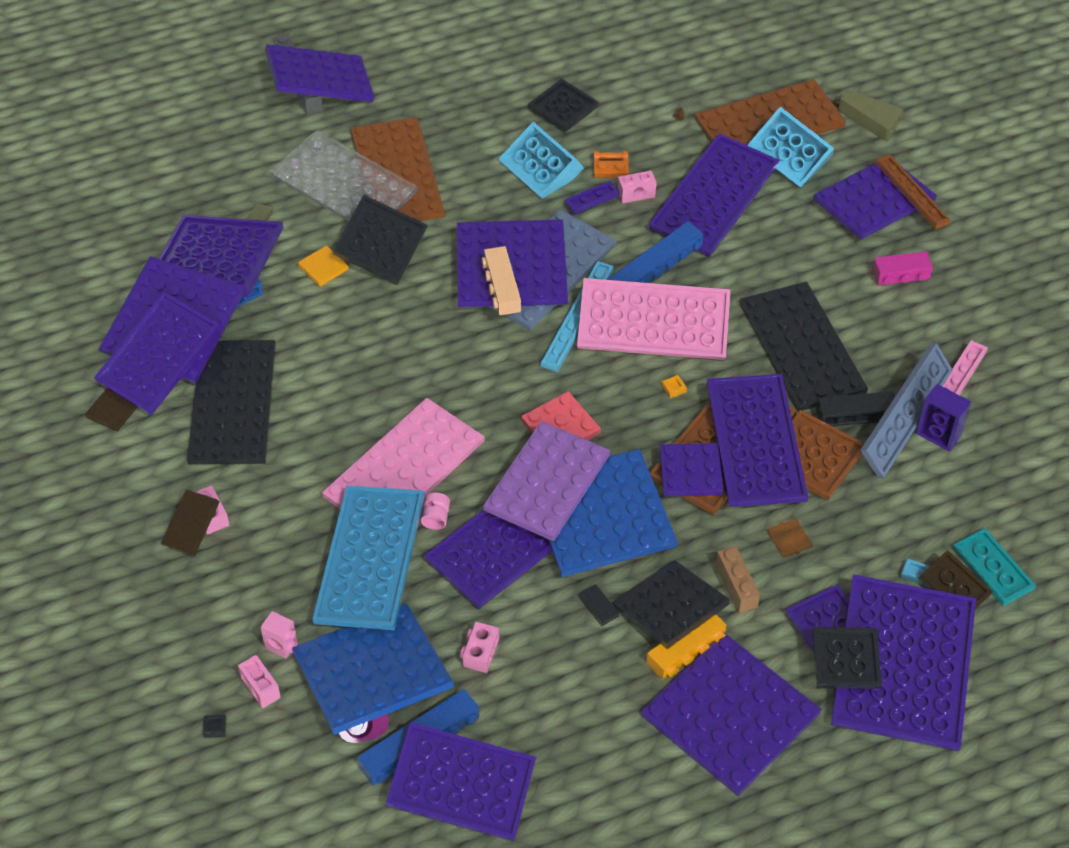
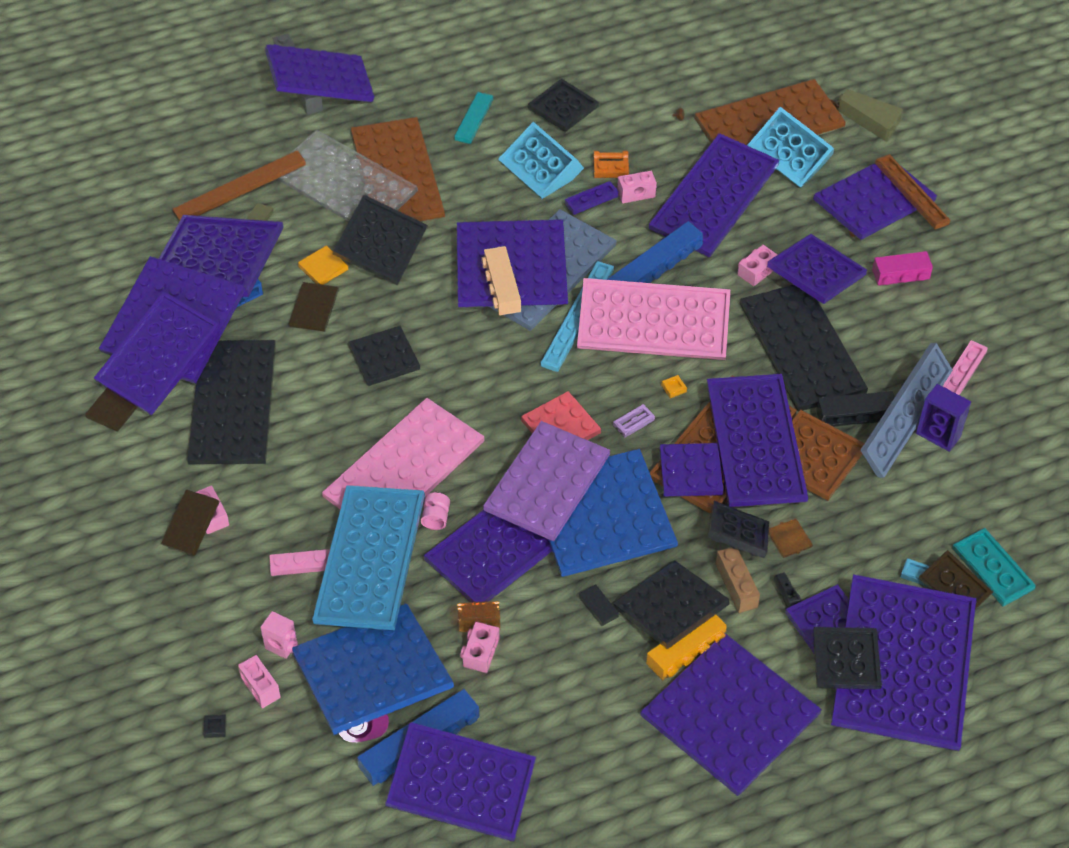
none -> dark orange tile [173,150,306,221]
none -> bright pink plate [270,549,330,576]
none -> dark brown tile [289,282,339,332]
none -> black plate [348,326,420,386]
none -> teal tile [455,92,493,144]
none -> clear orange brick [458,601,500,632]
none -> lavender tile [613,404,655,438]
none -> black plate [707,501,769,558]
none -> bright pink brick [738,245,777,287]
none -> dark purple plate [767,234,867,304]
none -> black bar [773,572,801,608]

